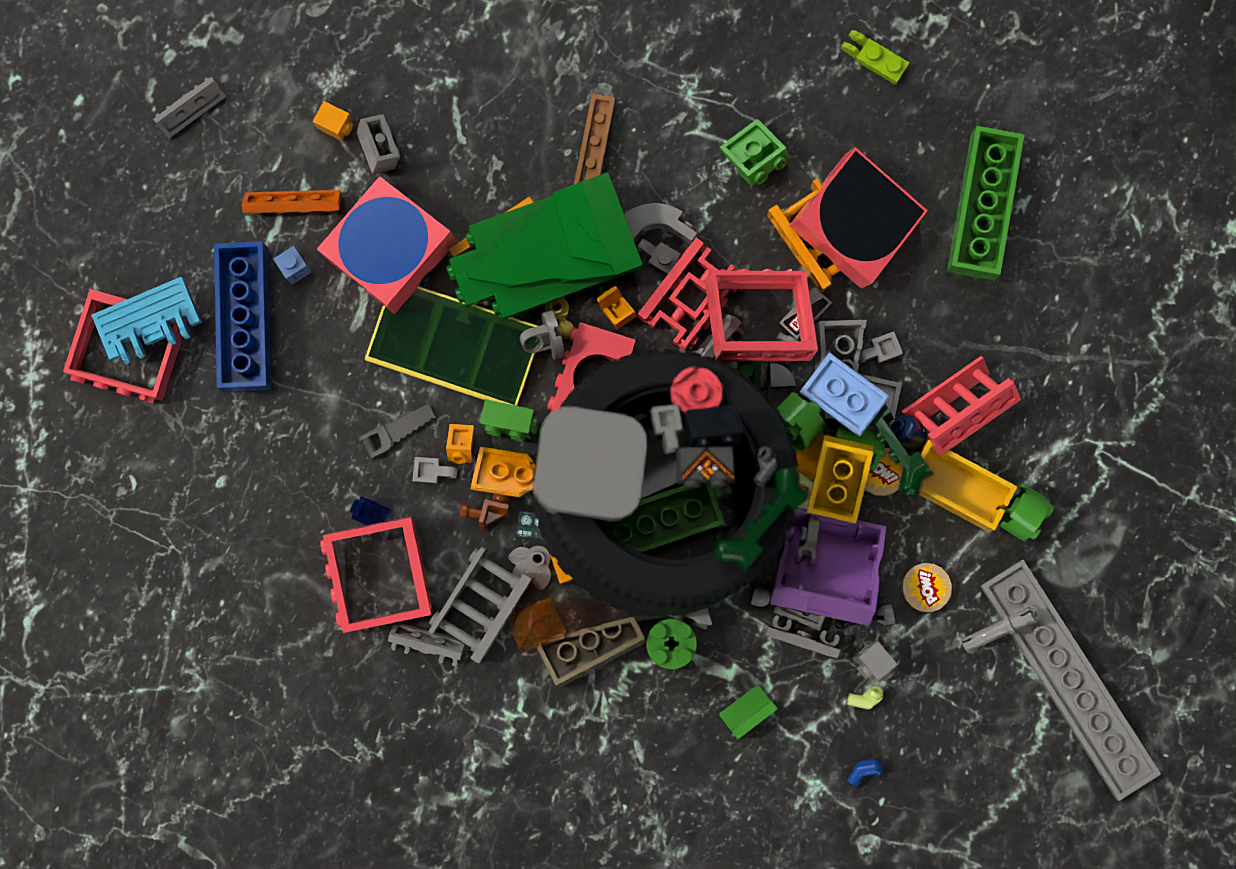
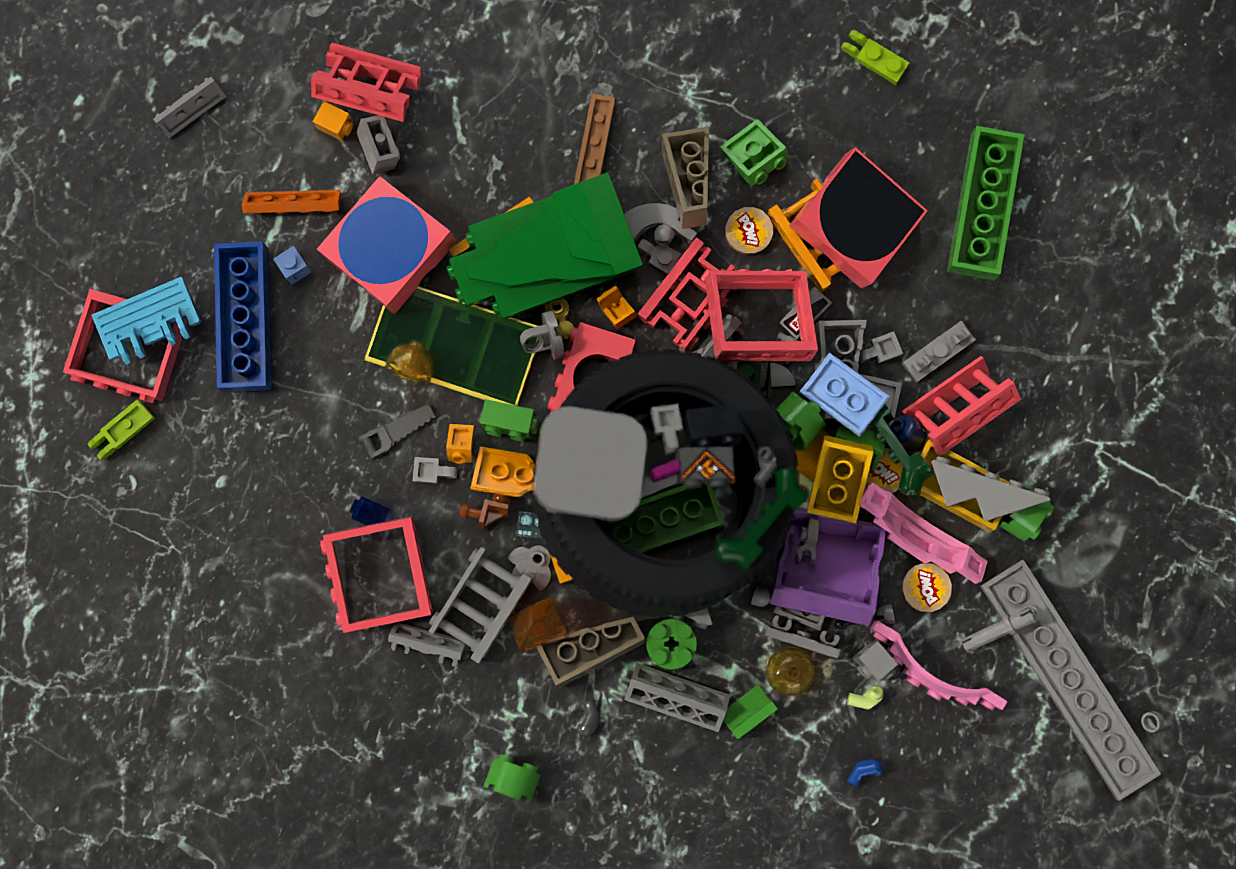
coral tile [670,367,723,416] -> none
none -> lime hinge [87,399,155,460]
none -> coral fence [311,43,422,122]
none -> clear yellow cylinder [384,341,435,384]
none -> bright green brick [483,754,541,804]
none -> dark grey arm [577,699,600,736]
none -> light grey fence [624,663,731,732]
none -> magenta tile [649,460,681,483]
none -> light grey hinge [654,224,675,245]
none -> dark tan wedge [662,126,709,229]
none -> tile [725,207,773,255]
none -> clear yellow cylinder [765,647,815,696]
none -> bright pink piece [860,482,988,584]
none -> bright pink piece [870,621,1007,711]
none -> light grey plate [902,321,976,383]
none -> light grey slope [931,456,1050,521]
none -> light grey hinge [1141,711,1165,732]

